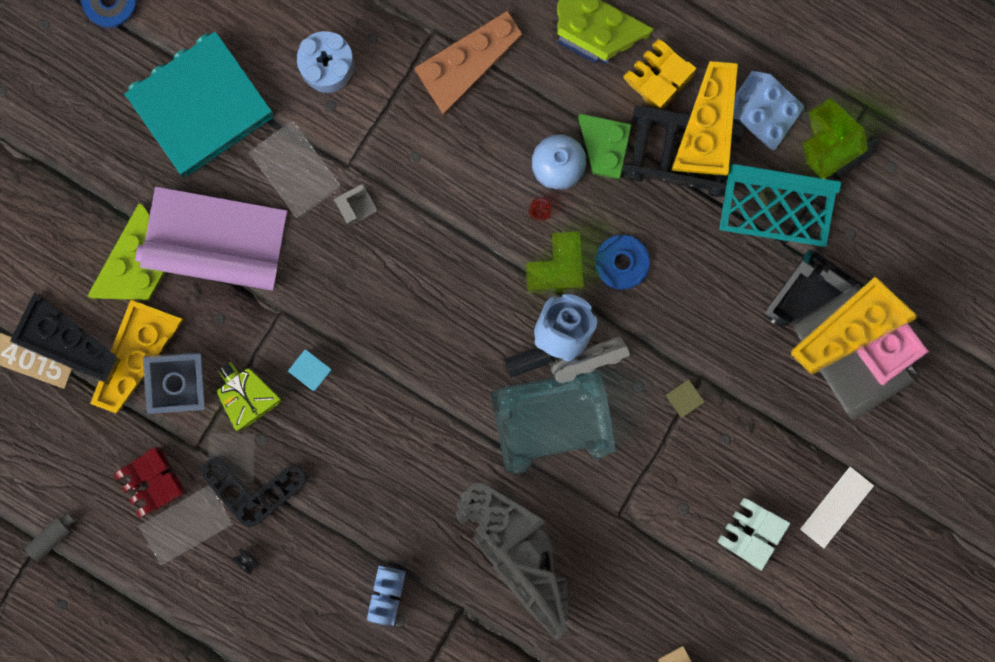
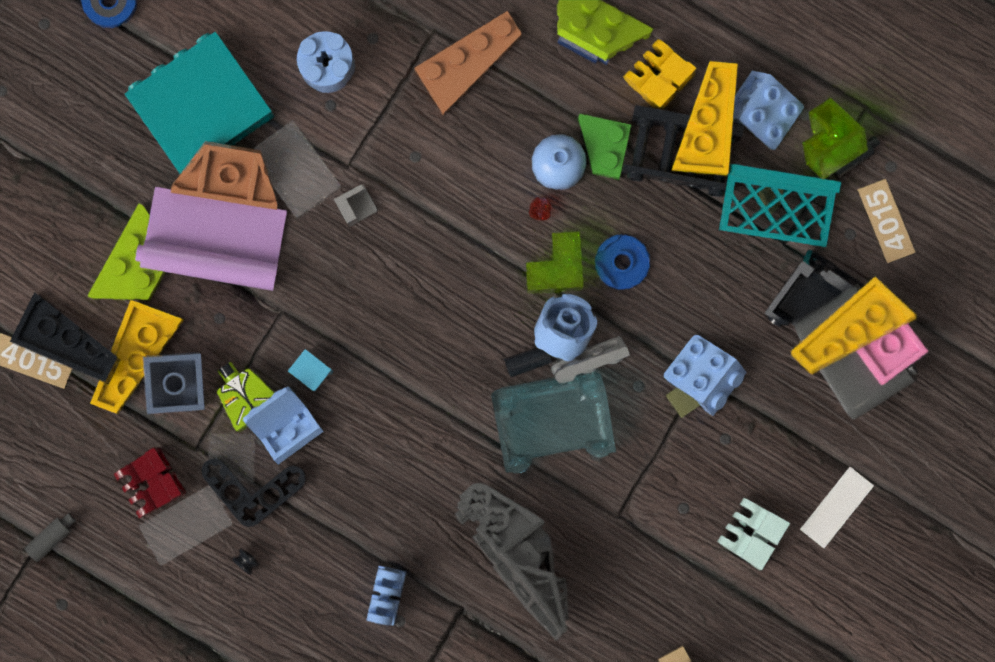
none -> nougat wing [171,141,278,210]
none -> light blue bracket [243,387,323,464]
none -> light blue bracket [664,335,747,416]
none -> tan sticker [858,179,916,263]

